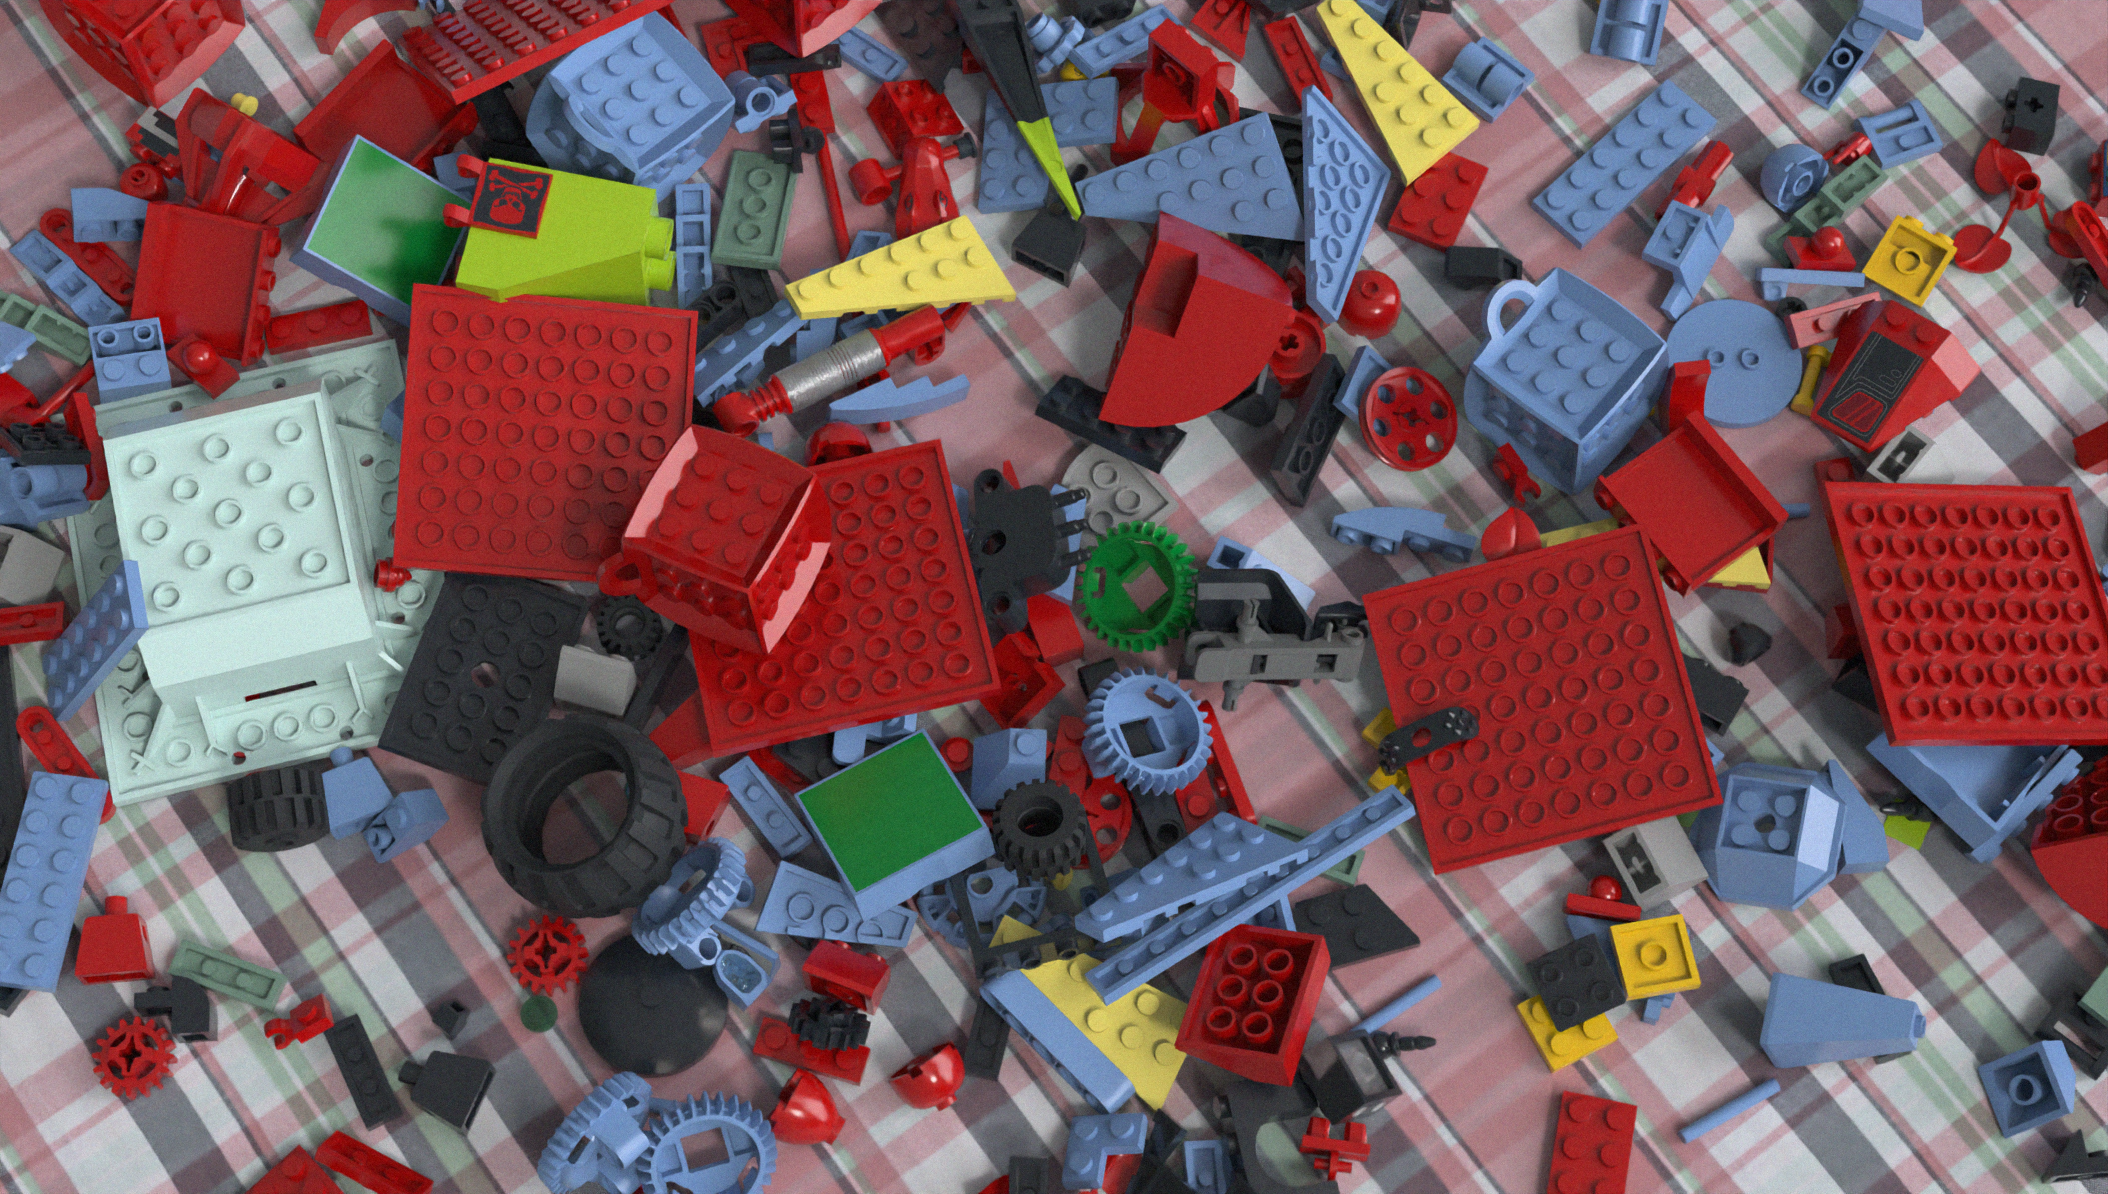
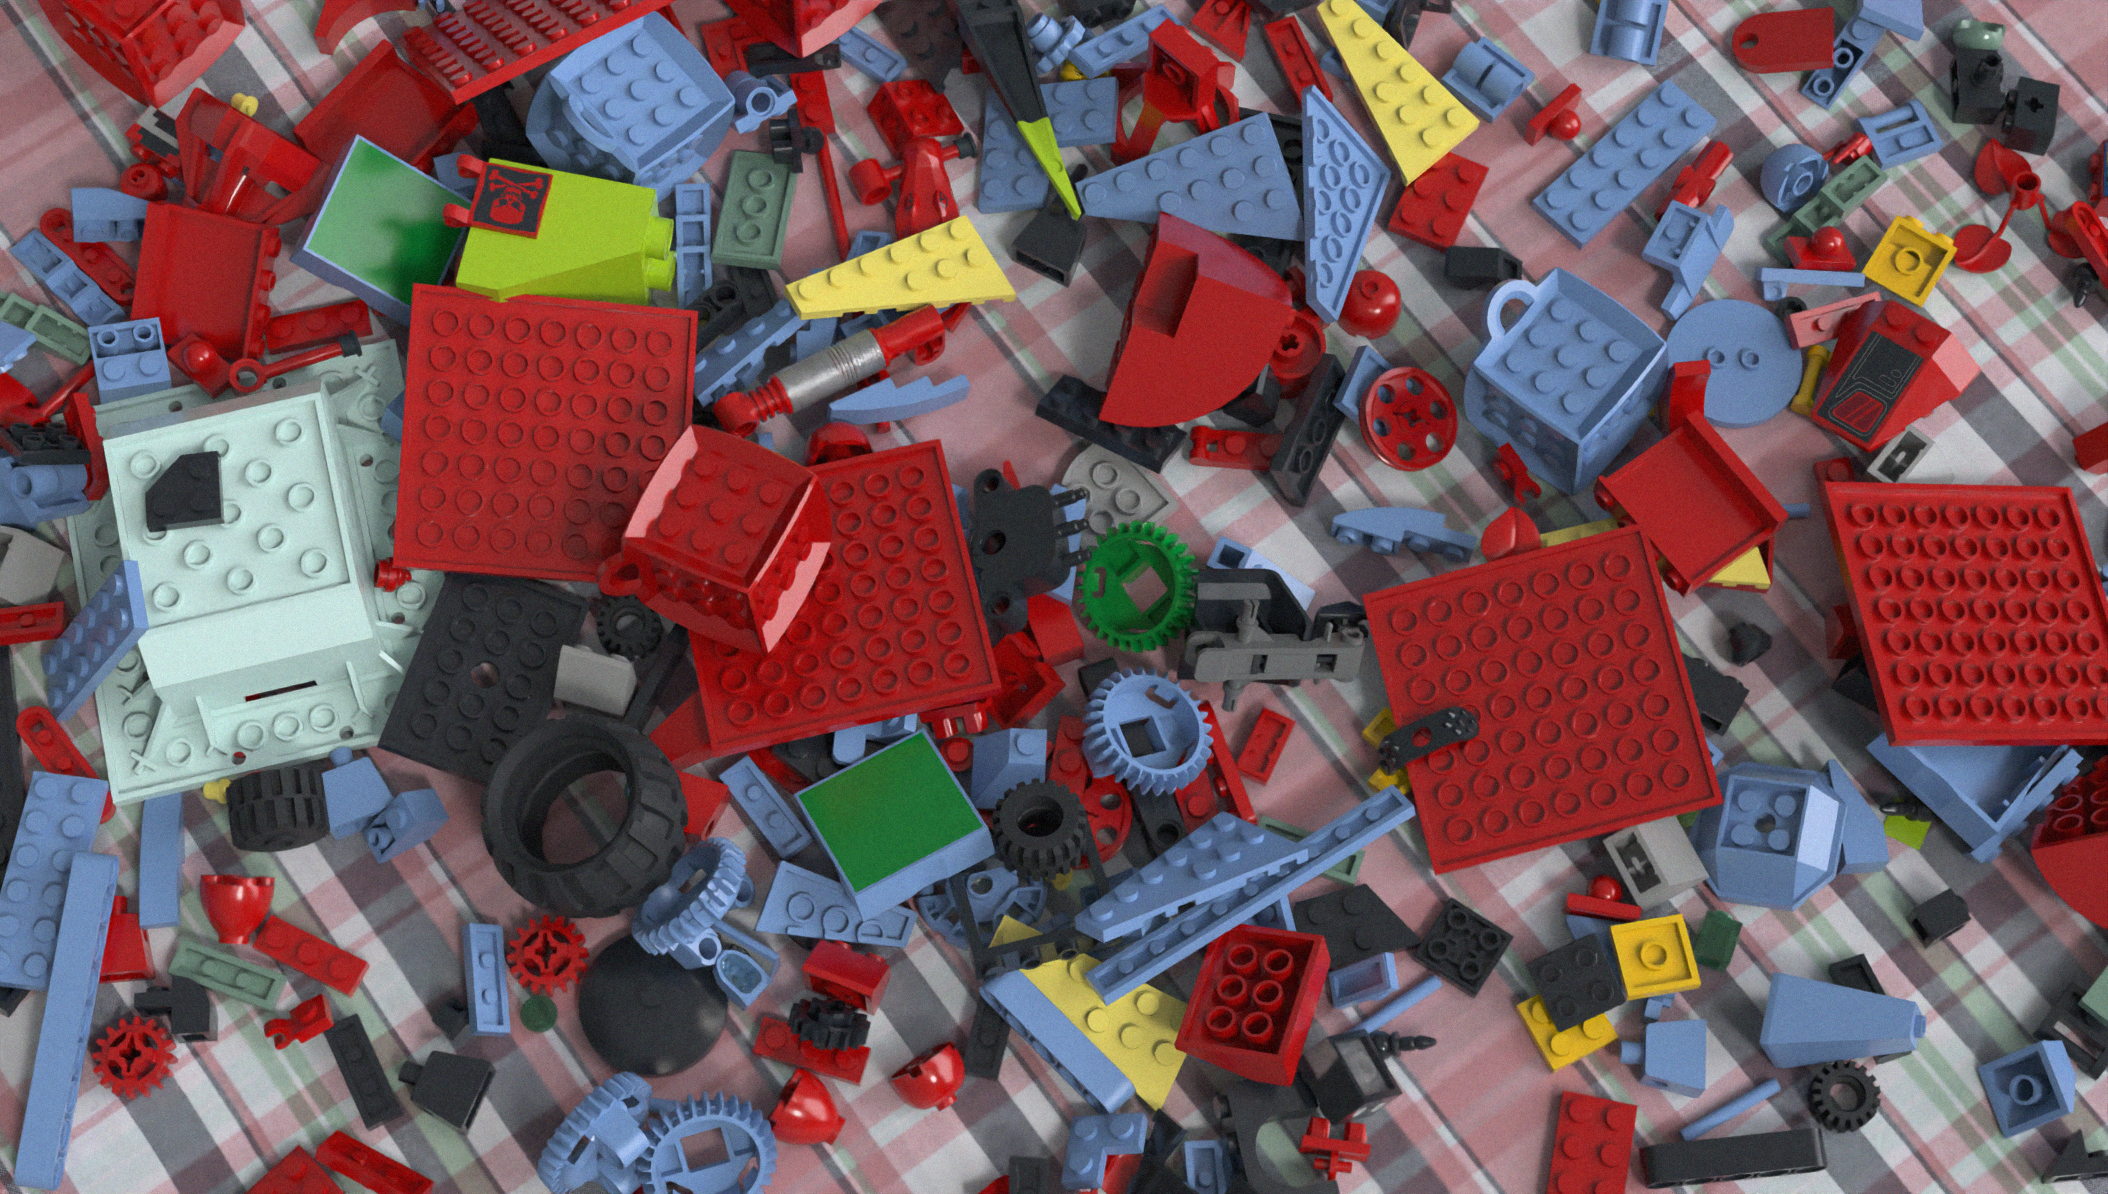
none -> medium blue beam [14,851,119,1191]
none -> medium blue slope [139,792,185,930]
none -> black plate [145,451,225,533]
none -> red piece [199,874,275,944]
none -> light yellow piece [203,778,231,804]
none -> red piece [228,329,362,398]
none -> red plate [252,915,370,998]
none -> medium blue plate [462,923,511,1037]
none -> red hips [919,697,993,739]
none -> red plate [1188,426,1284,471]
none -> red plate [1235,707,1296,787]
none -> medium blue tile [1328,952,1399,1010]
none -> black tile [1412,897,1514,999]
none -> red tile [1524,83,1582,147]
none -> medium blue torso [1618,1019,1707,1098]
none -> black beam [1639,1128,1828,1189]
none -> clear green brick [1692,910,1743,973]
none -> red tile [1731,7,1835,74]
none -> black tyre [1807,1060,1881,1134]
none -> black brick [1905,888,1972,949]
none -> black brick [1949,48,2006,125]
none -> sand green hair [1952,20,2006,50]

